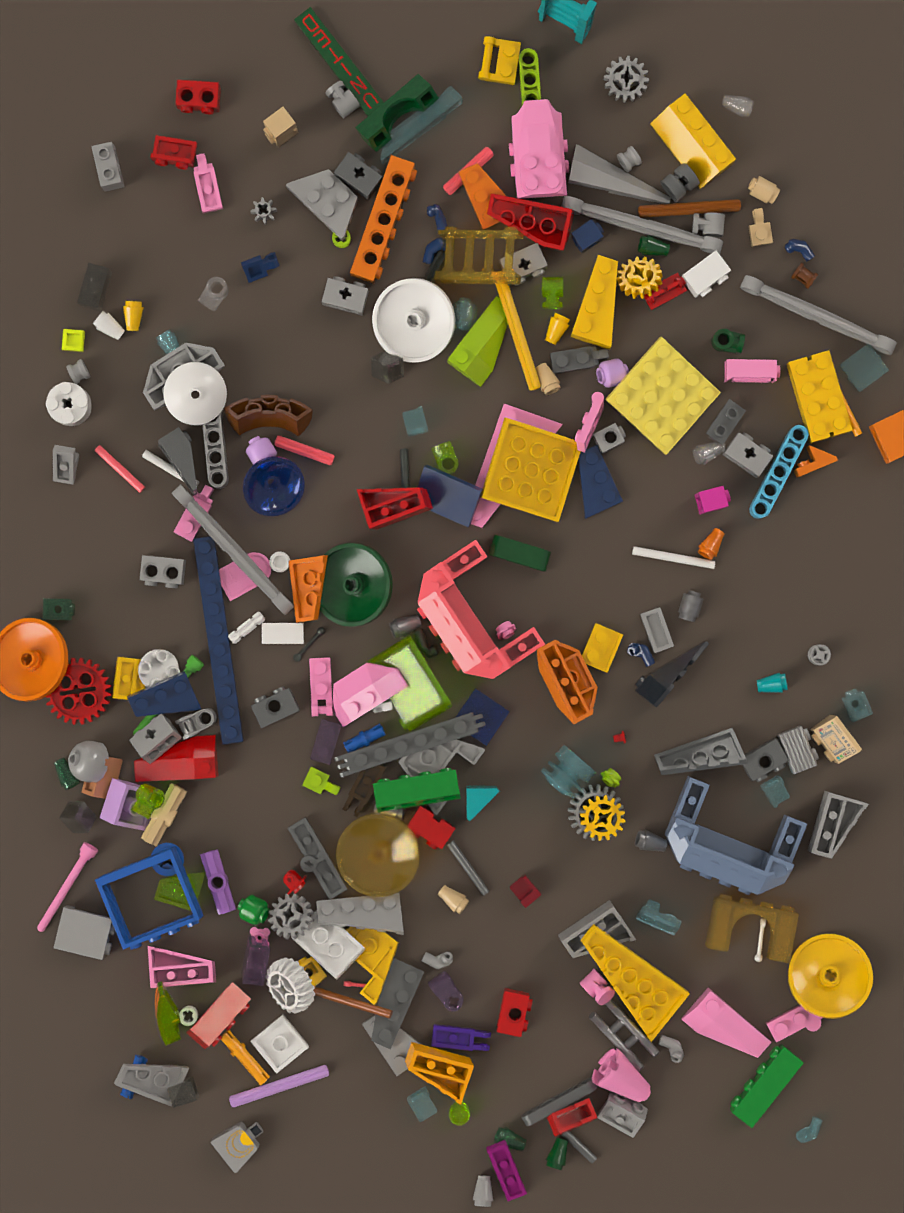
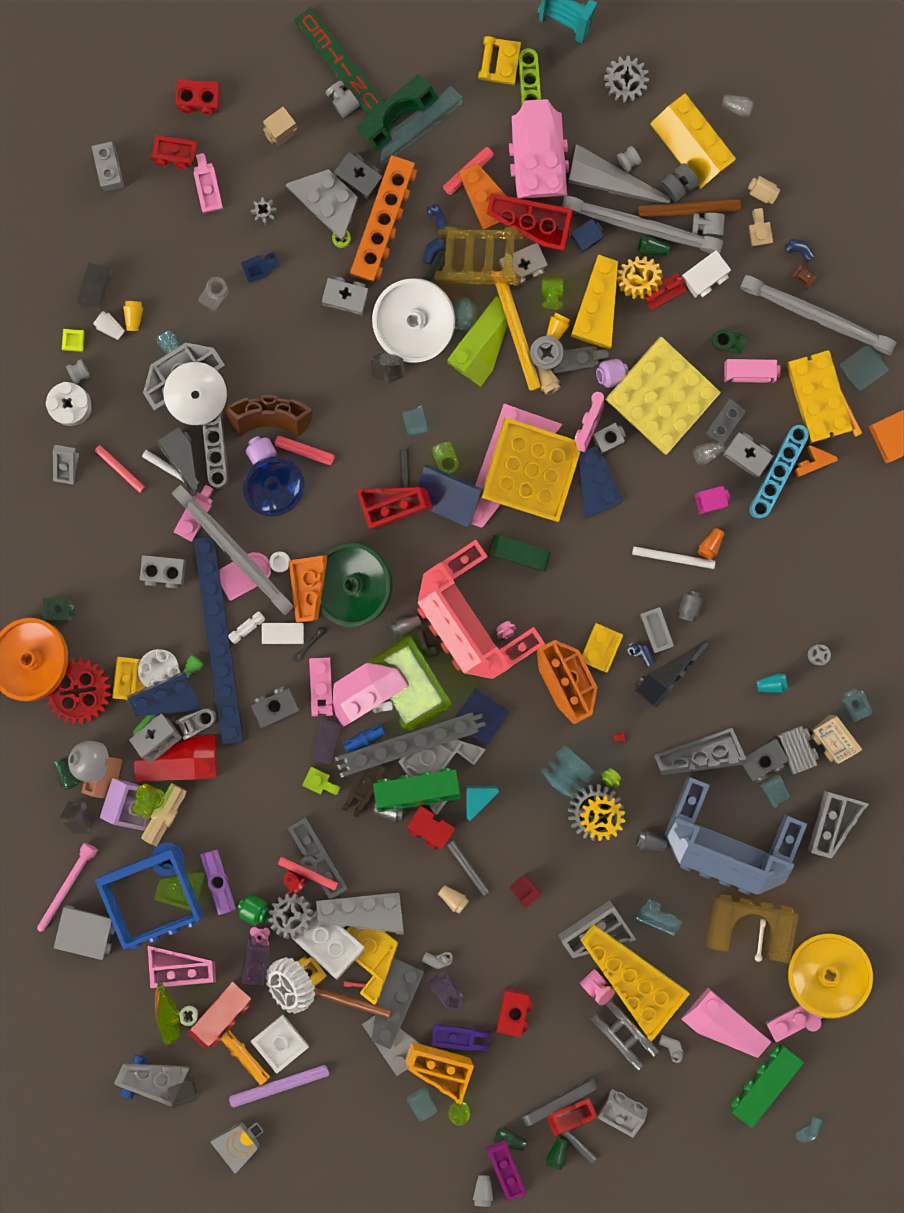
clear yellow dish [336,813,420,897] -> none
bright pink cone [592,1048,651,1102] -> none
none -> coral bar [278,857,338,891]
none -> light grey gear [530,336,563,370]

